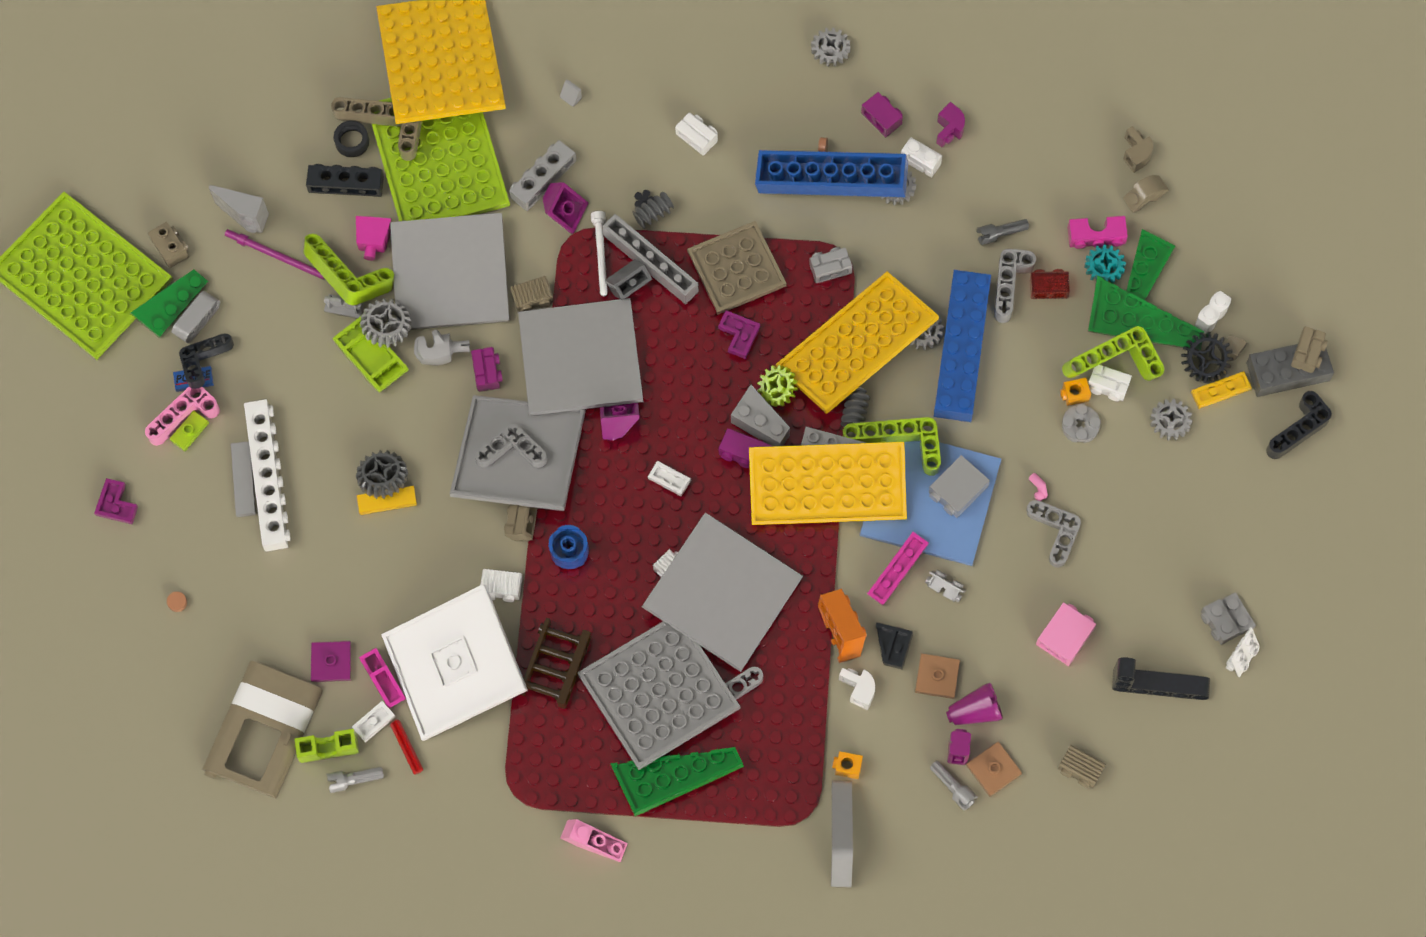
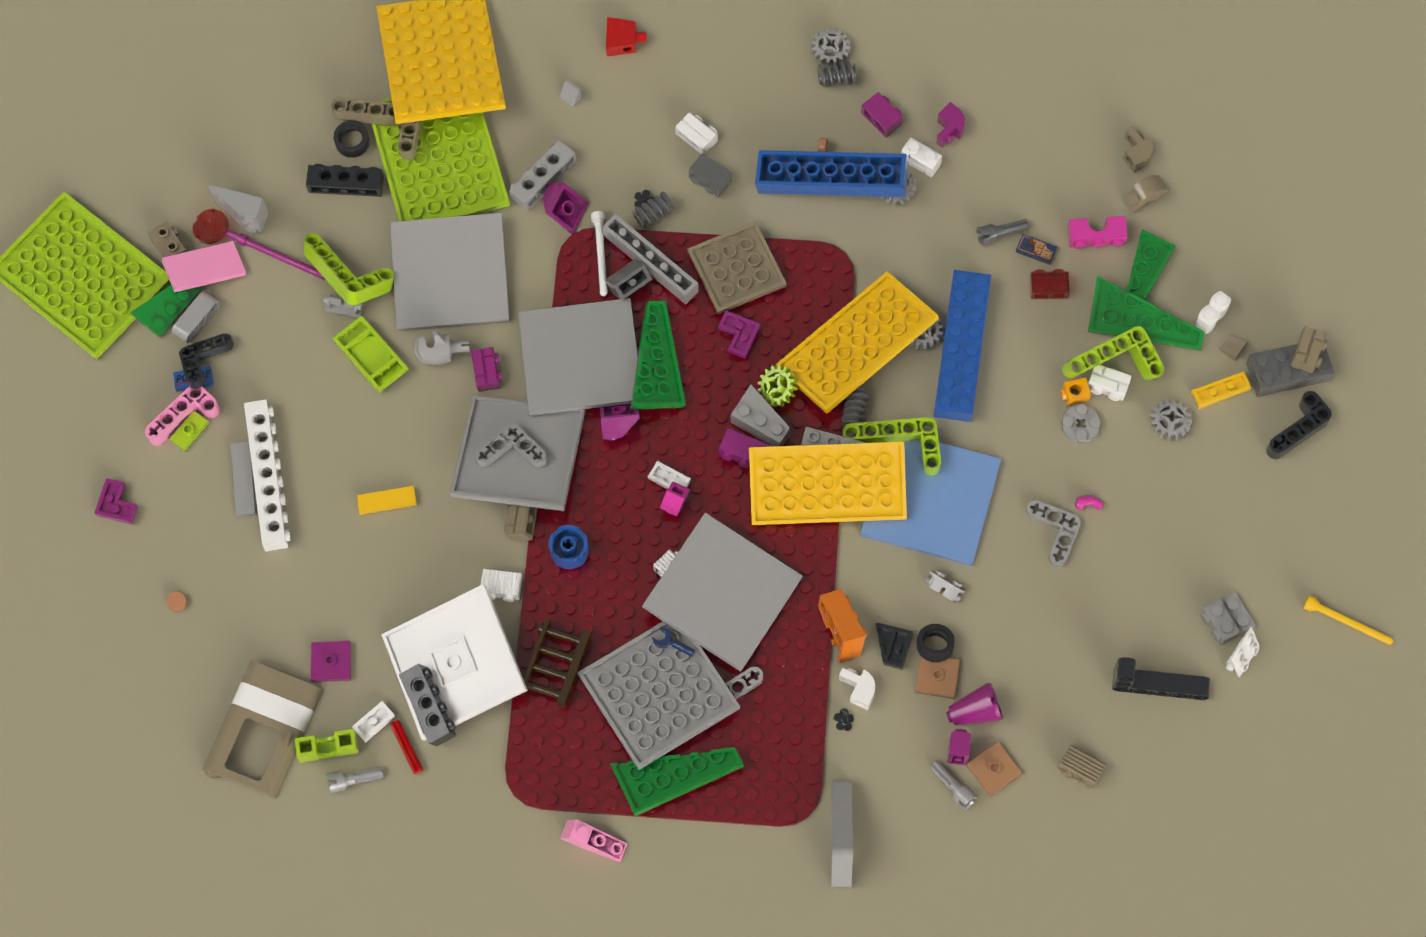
dark pink torso [356,216,392,261] -> none
dark grey gear [356,450,408,499] -> none
dark pink slope [359,648,406,708] -> none
light grey gear [360,298,412,348] -> none
dark tan brick [510,276,553,312] -> none
light grey brick [809,247,852,283] -> none
light orange brick [832,751,863,779] -> none
dark pink plate [867,532,929,606] -> none
light grey brick [929,455,990,518] -> none
light grey beam [994,249,1036,323] -> none
bright pink arm [1029,473,1048,501] -> none
bright pink brick [1036,602,1096,666] -> none
teal gear [1084,244,1126,284] -> none
black gear [1181,332,1233,383] -> none
none -> bright pink tile [162,241,246,292]
none -> clear red tile [192,209,229,244]
none -> brick [399,663,457,747]
none -> red torso [606,17,647,56]
none -> green wing [630,301,686,409]
none -> dark blue piece [652,627,696,657]
none -> dark pink brick [660,481,690,516]
none -> dark grey brick [688,153,732,197]
none -> dark grey piece [818,61,856,87]
none -> black plant [834,709,854,731]
none -> black tyre [916,624,955,662]
none -> tile [1016,234,1057,265]
none -> dark pink arm [1075,495,1104,510]
none -> yellow piece [1303,595,1393,645]

